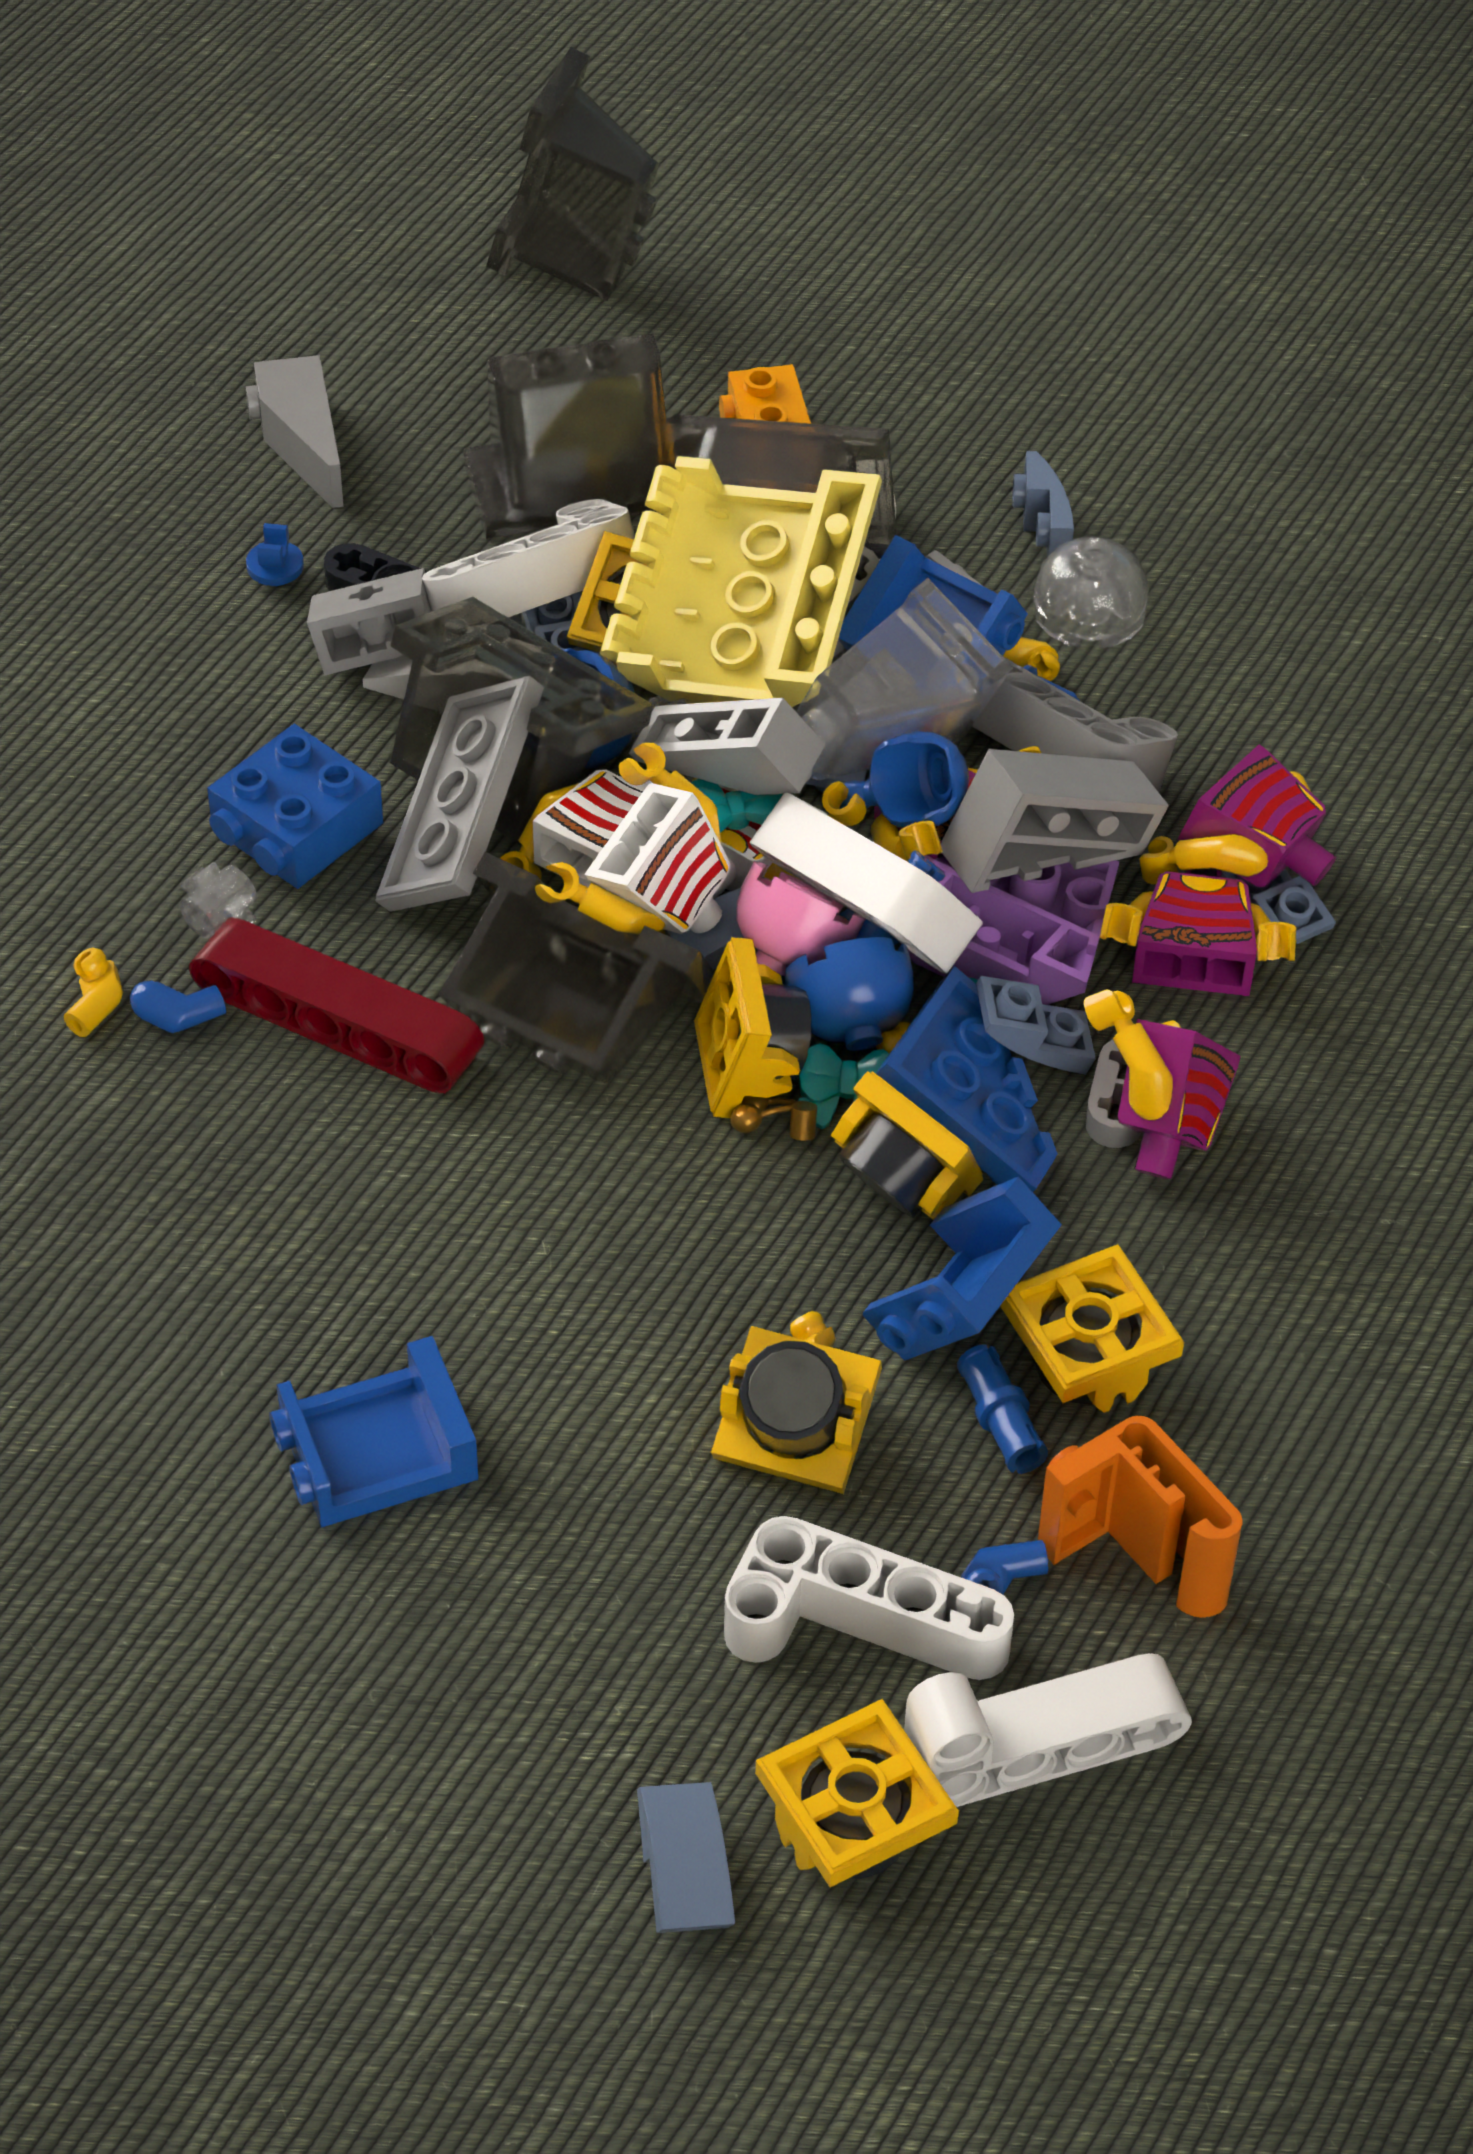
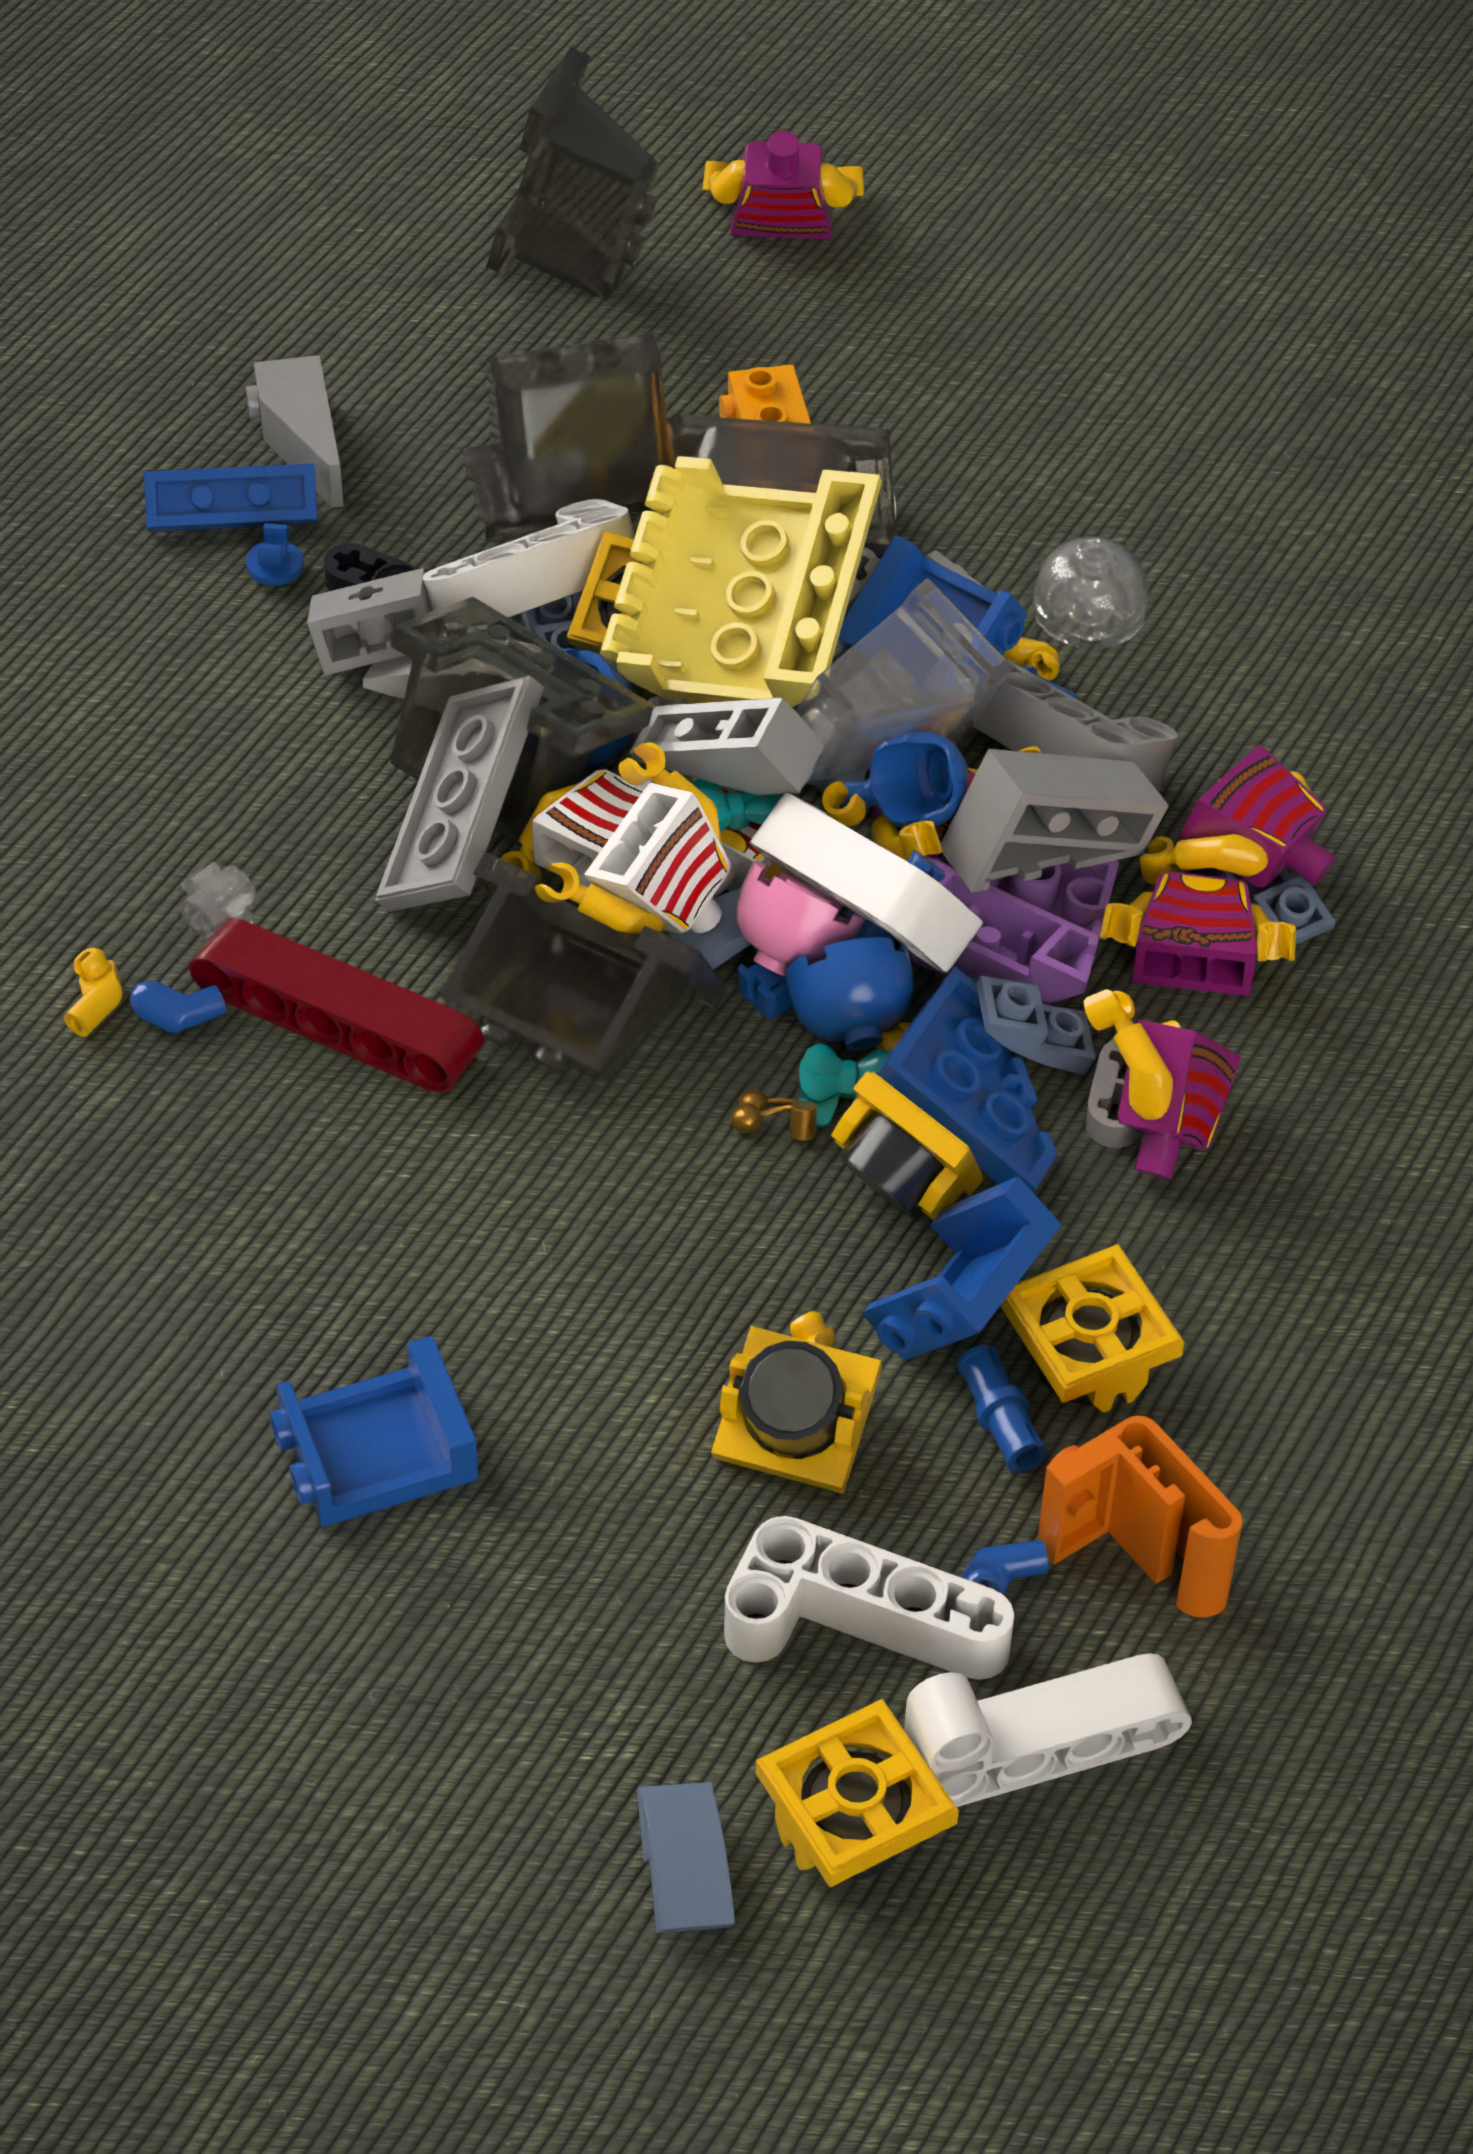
blue brick [207,723,383,889] -> none
yellow piece [694,937,811,1118] -> none
sand blue slope [1012,451,1074,571] -> none
none -> blue plate [144,463,318,532]
none -> torso [702,131,864,239]

